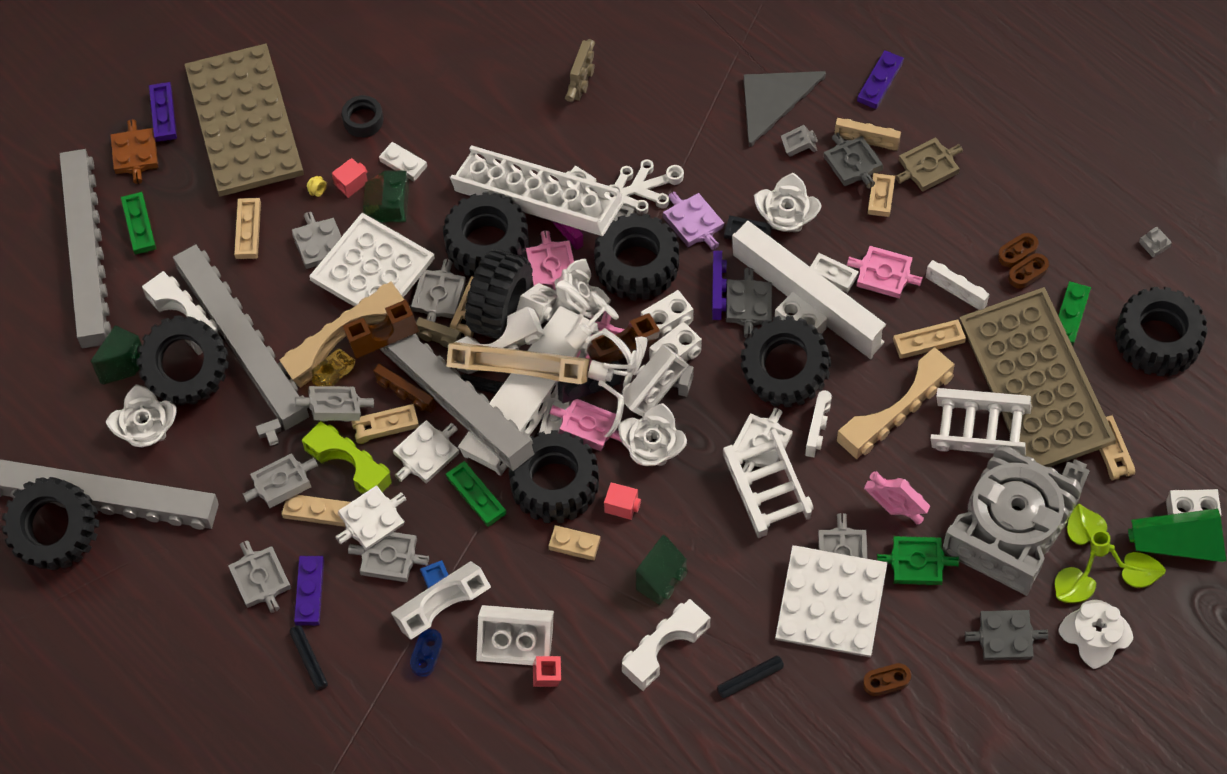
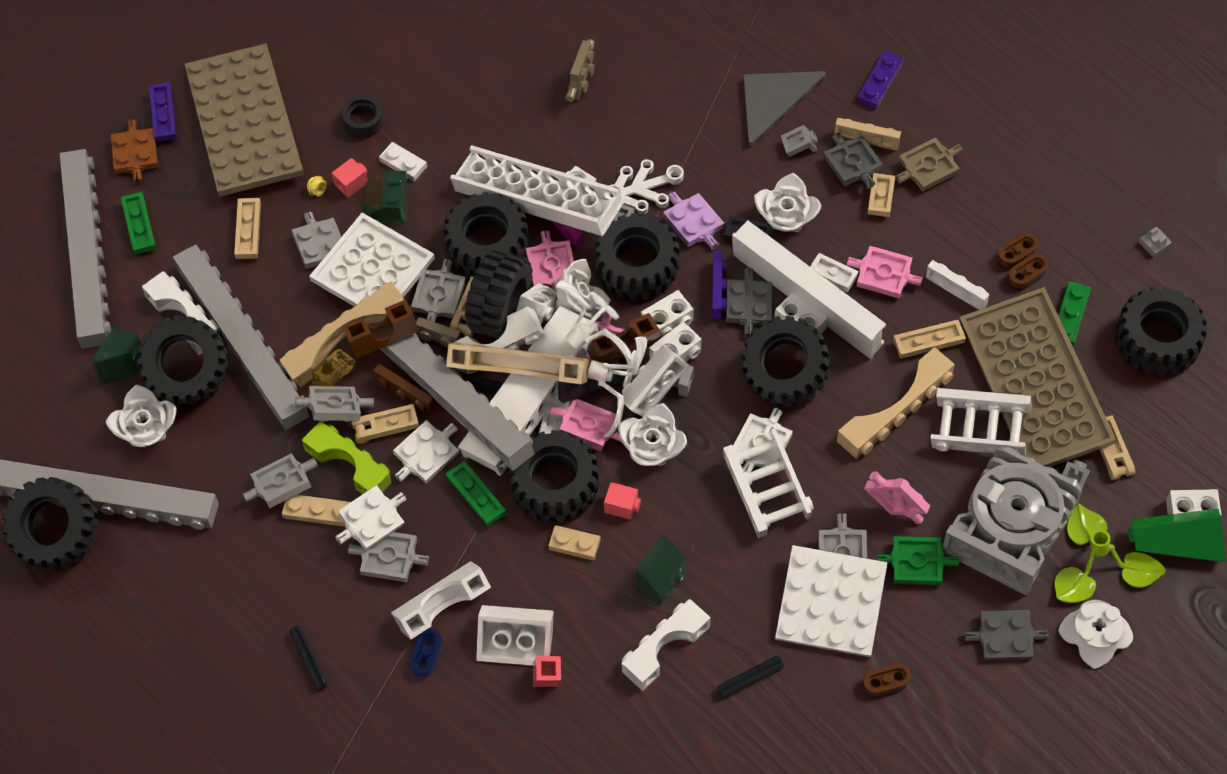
light grey plate [228,541,291,613] -> none
light grey tile [256,419,282,446] -> none
dark purple plate [294,556,324,625] -> none
blue tile [420,560,448,588] -> none
white plate [805,391,831,457] -> none

